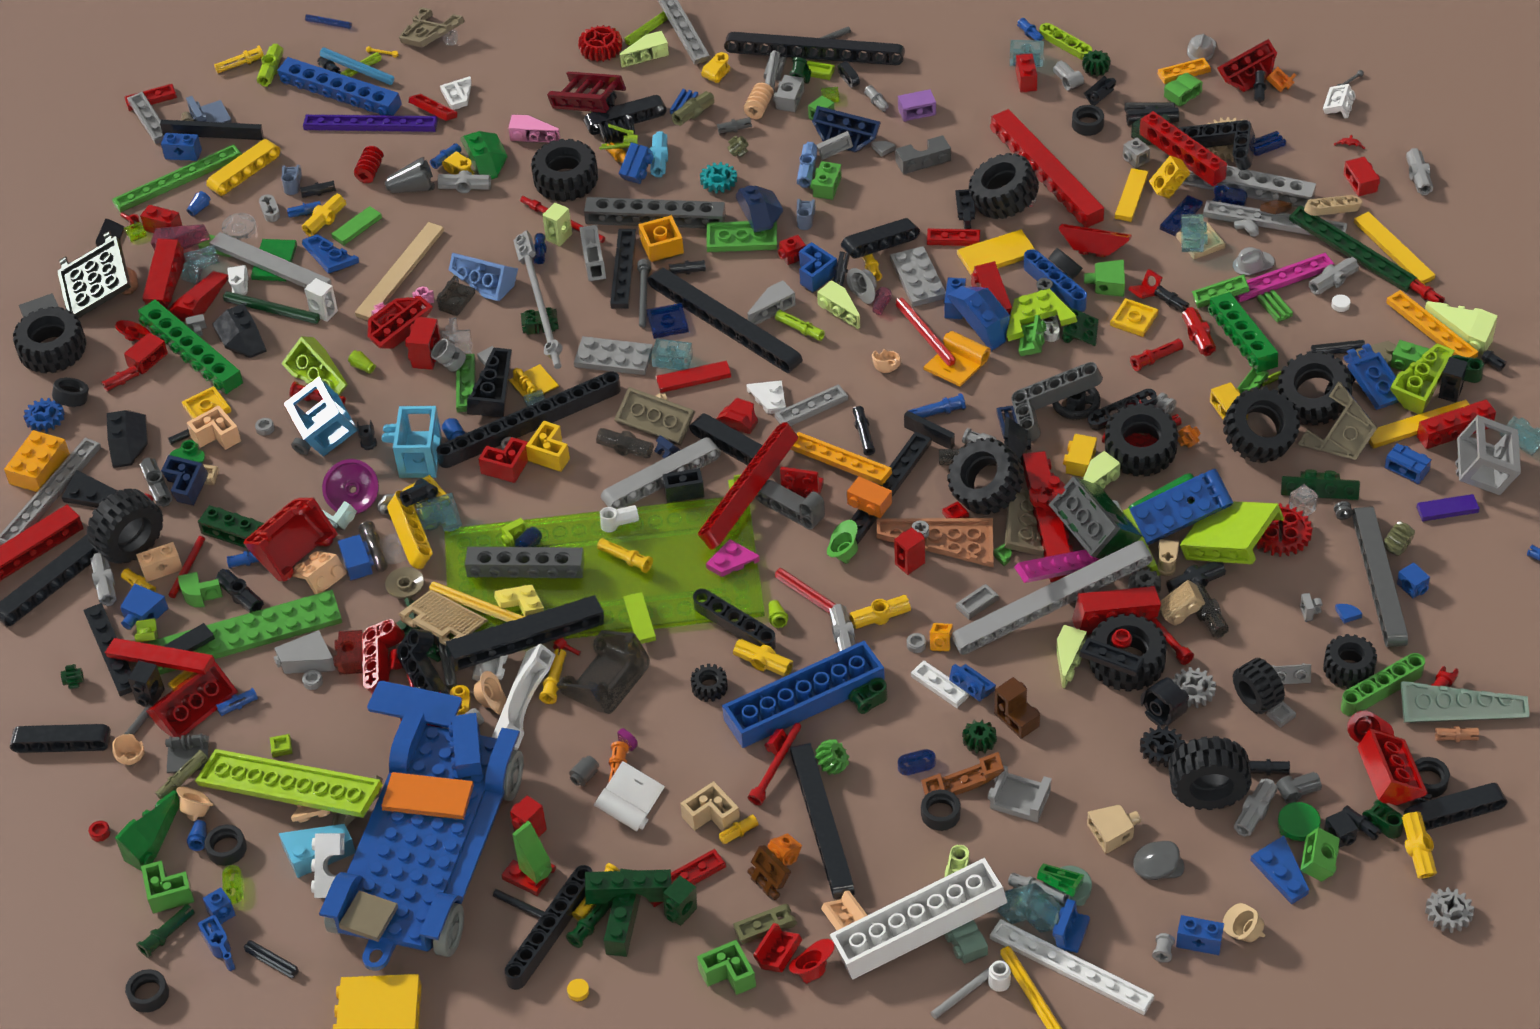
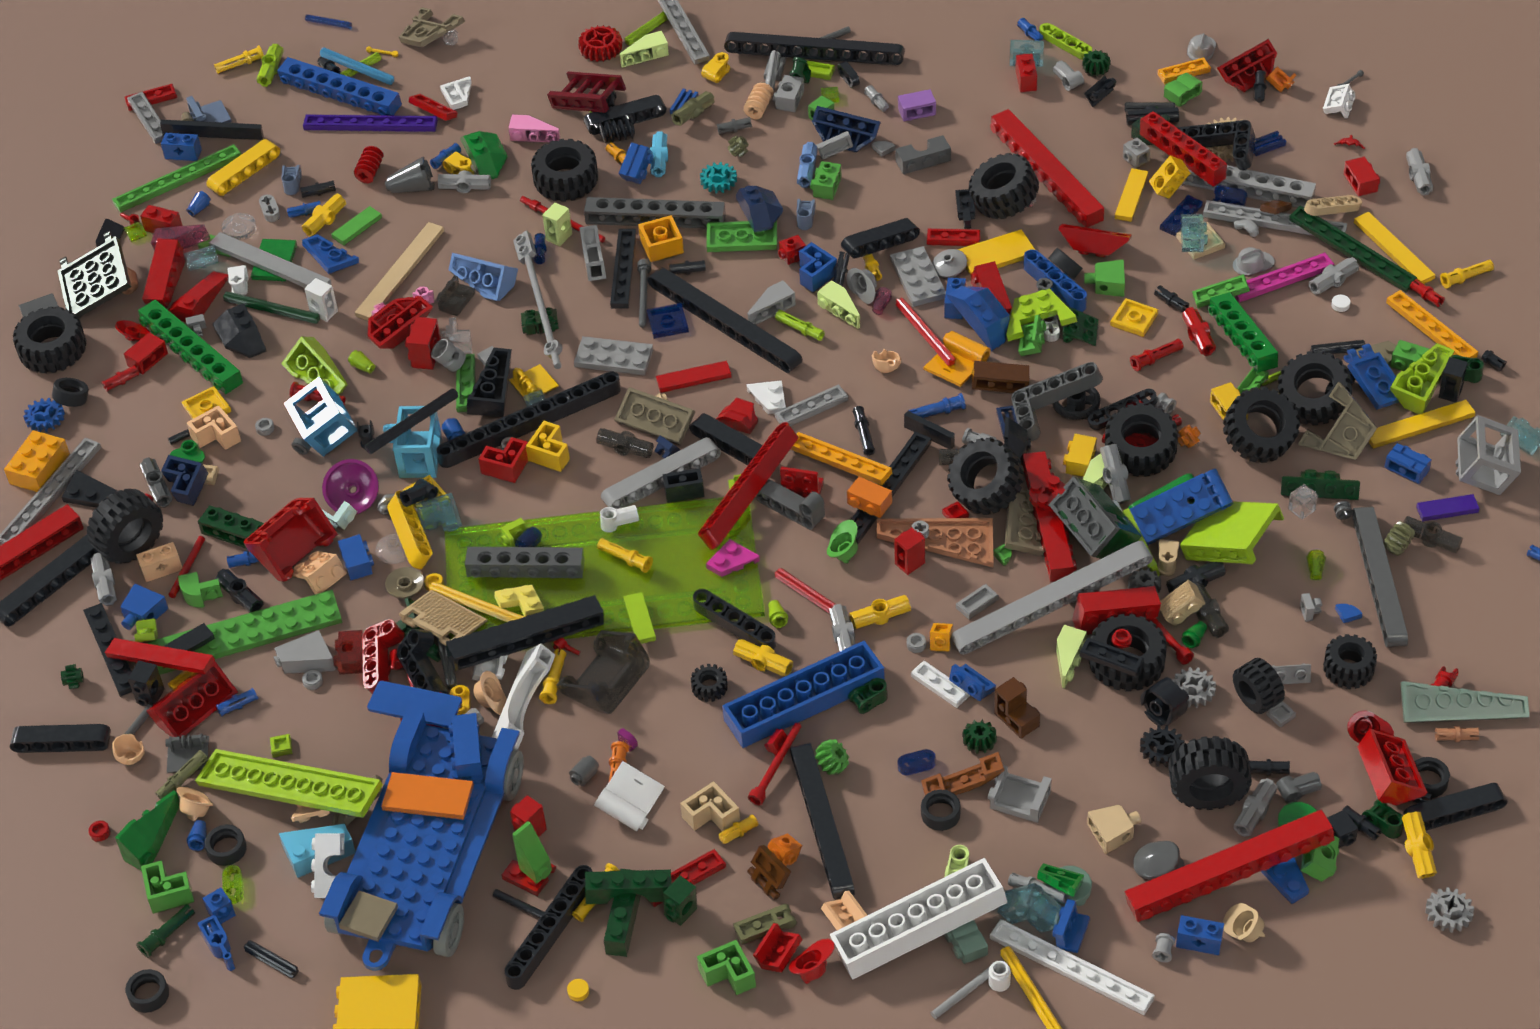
black wedge [107,410,148,468] -> none
yellow pin [121,568,156,592] -> none
clear light blue plate [181,262,203,284] -> none
clear smoke pin [358,521,388,572] -> none
dark green pin [566,897,614,948] -> none
lime plant [599,124,638,150] -> none
clear light blue brick [651,338,693,370] -> none
dark pink plate [1014,549,1100,583] -> none
black tyre [1072,105,1104,136] -> none
red bracket [1128,269,1163,299] -> none
bright green tile [1257,290,1293,322] -> none
red gear [1257,503,1313,557] -> none
bright green beam [1341,653,1425,716] -> none
blue brick [1397,562,1430,598] -> none
red brick [1417,399,1496,449] -> none
yellowish green wedge [1425,301,1498,355] -> none
none -> black axle [365,388,458,454]
none -> yellow tile [424,573,444,591]
none -> light grey dish [932,249,967,278]
none -> reddish brown brick [972,361,1030,393]
none -> light grey piece [1100,444,1131,503]
none -> red brick [1125,809,1335,922]
none -> green cone [1182,621,1207,648]
none -> clear neon green cone [1306,550,1326,580]
none -> clear smoke piece [1403,516,1463,553]
none -> yellow pin [1440,259,1494,289]

